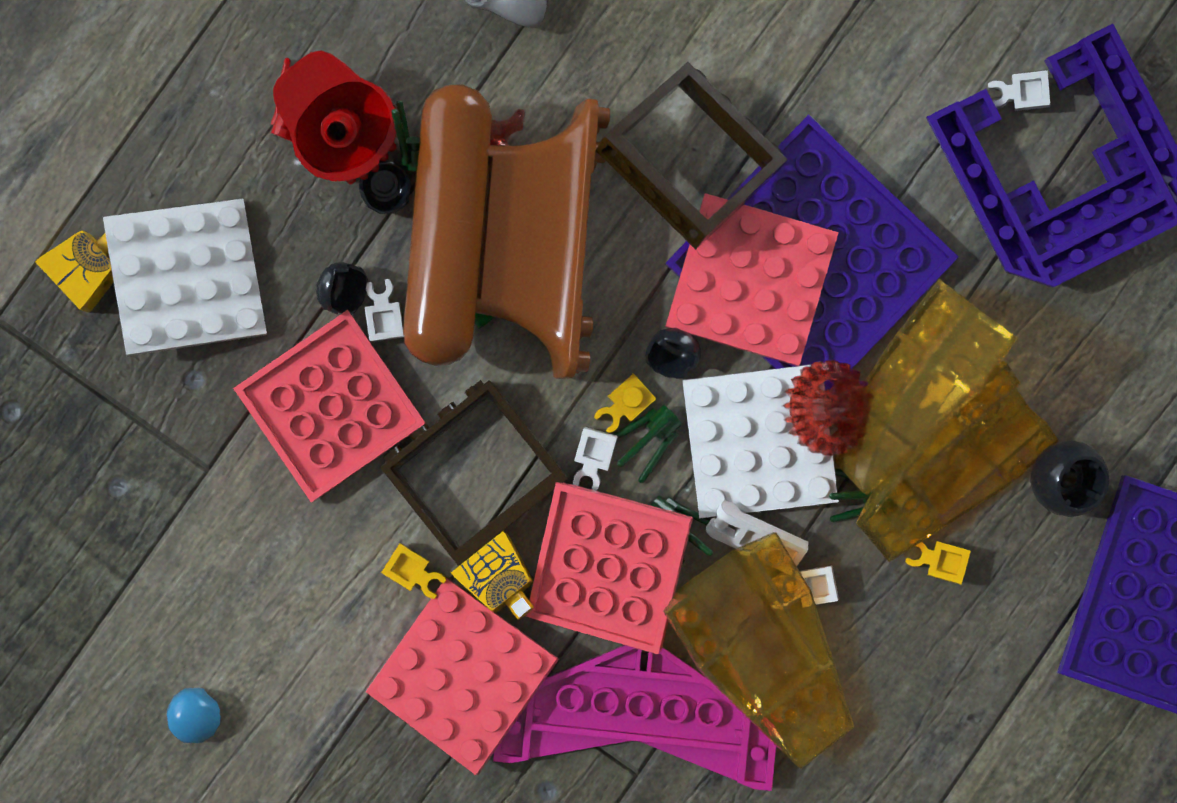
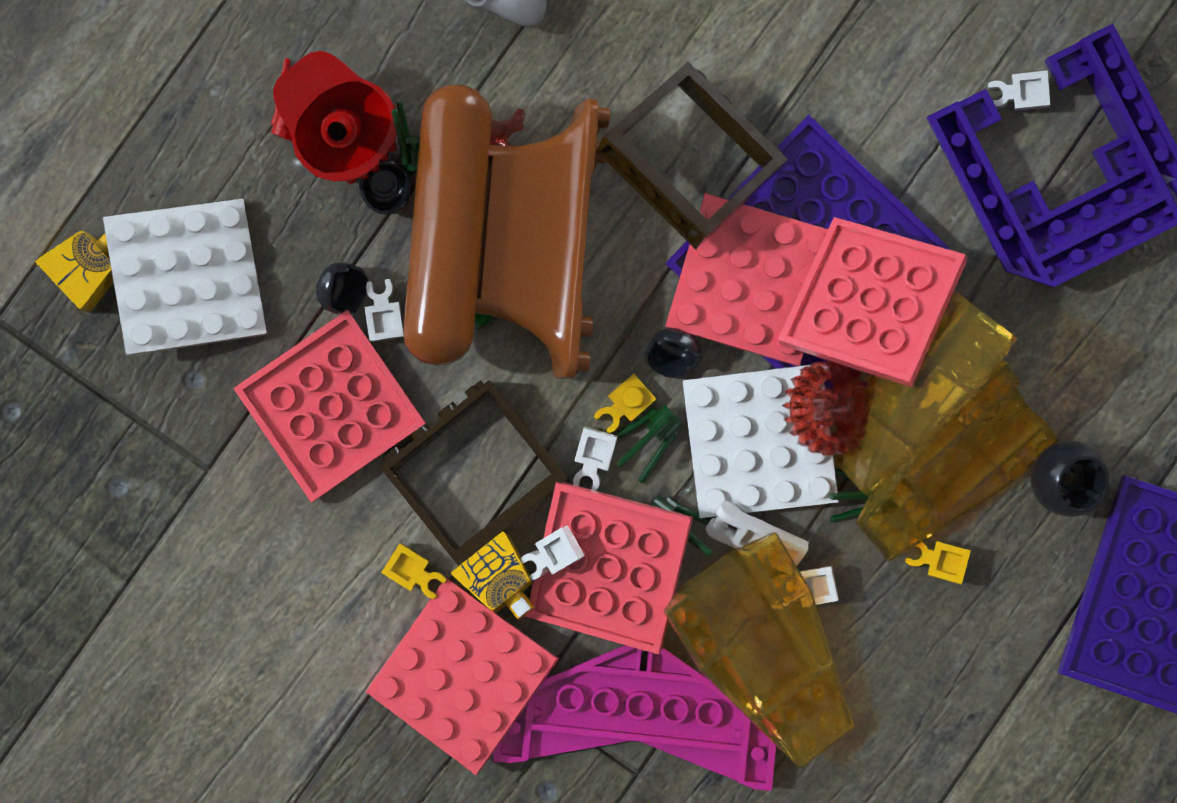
dark azure hair [167,688,221,743] -> none
none -> white plate [520,525,585,580]
none -> coral plate [778,217,967,387]

